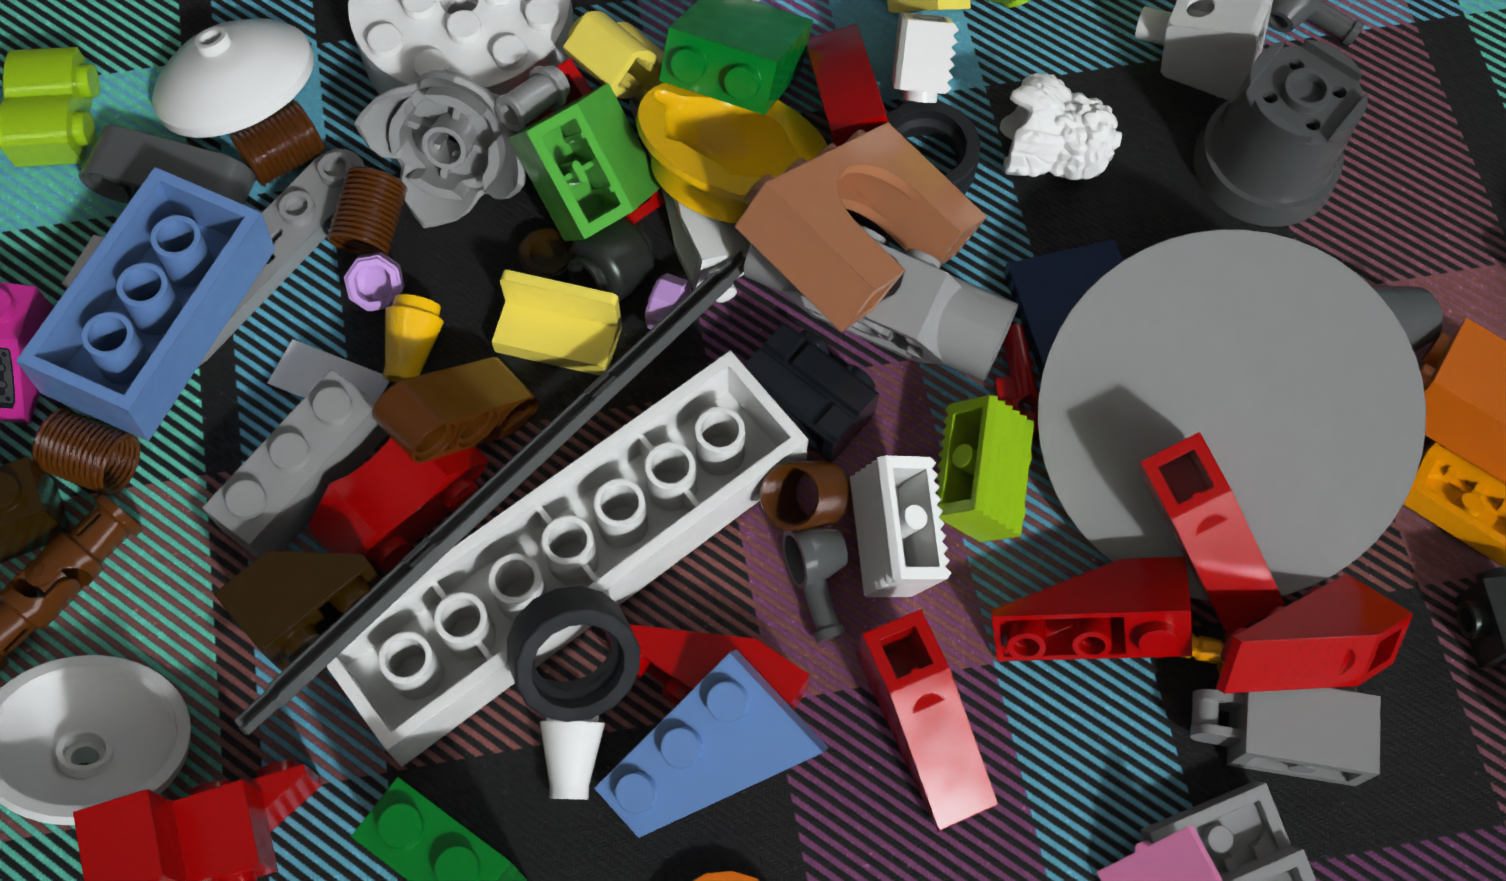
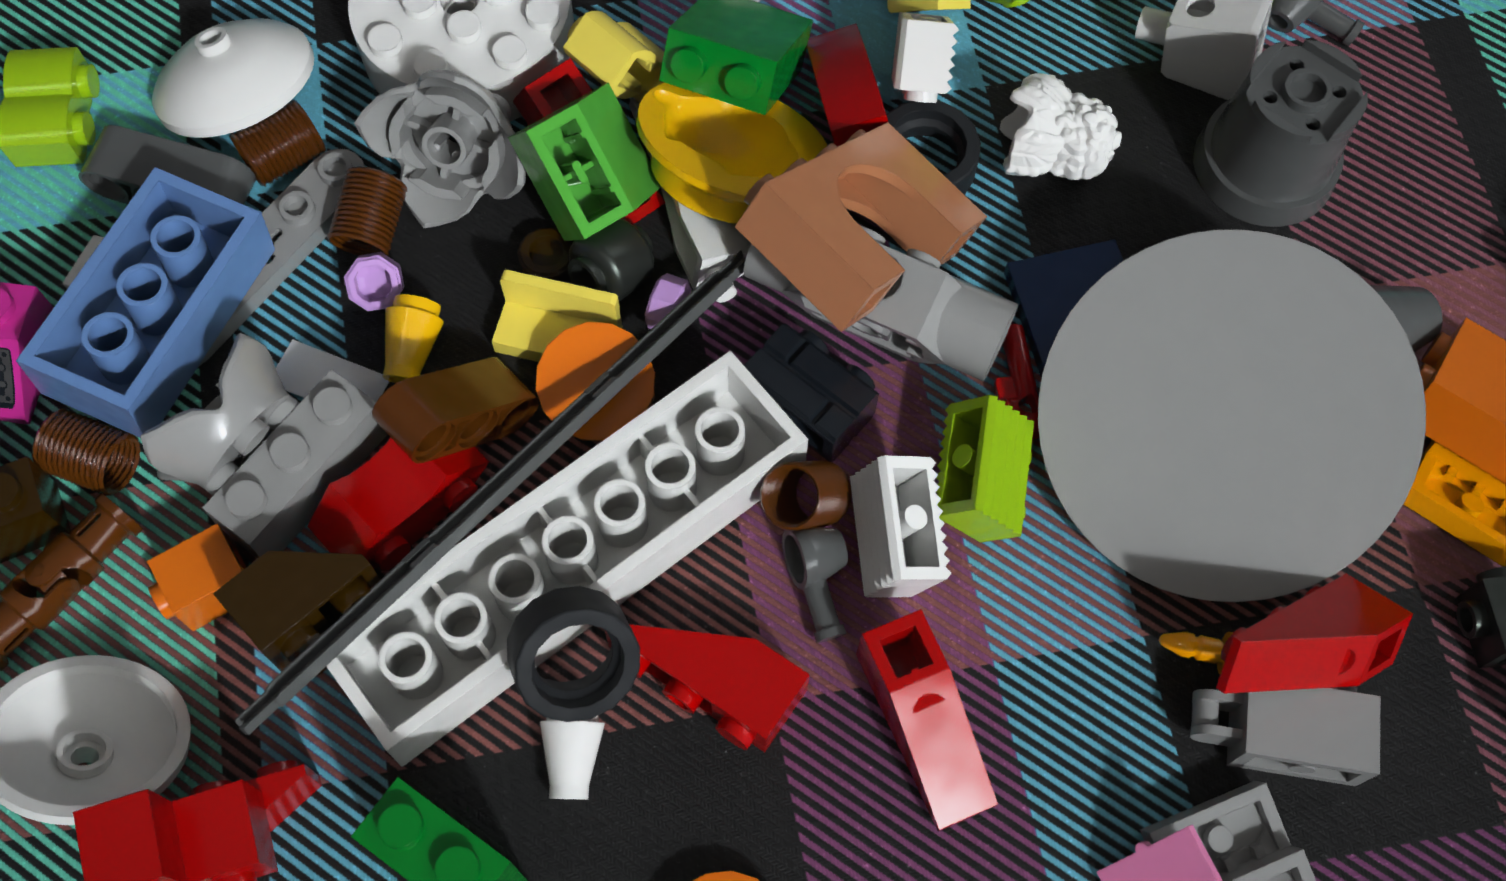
light grey pin [495,66,570,132] -> none
medium blue wing [594,649,829,838] -> none
red slope [991,556,1192,661] -> none
red slope [1136,432,1286,635] -> none
none -> light grey brick [140,333,299,496]
none -> orange brick [147,523,248,631]
none -> orange tile [536,322,655,441]

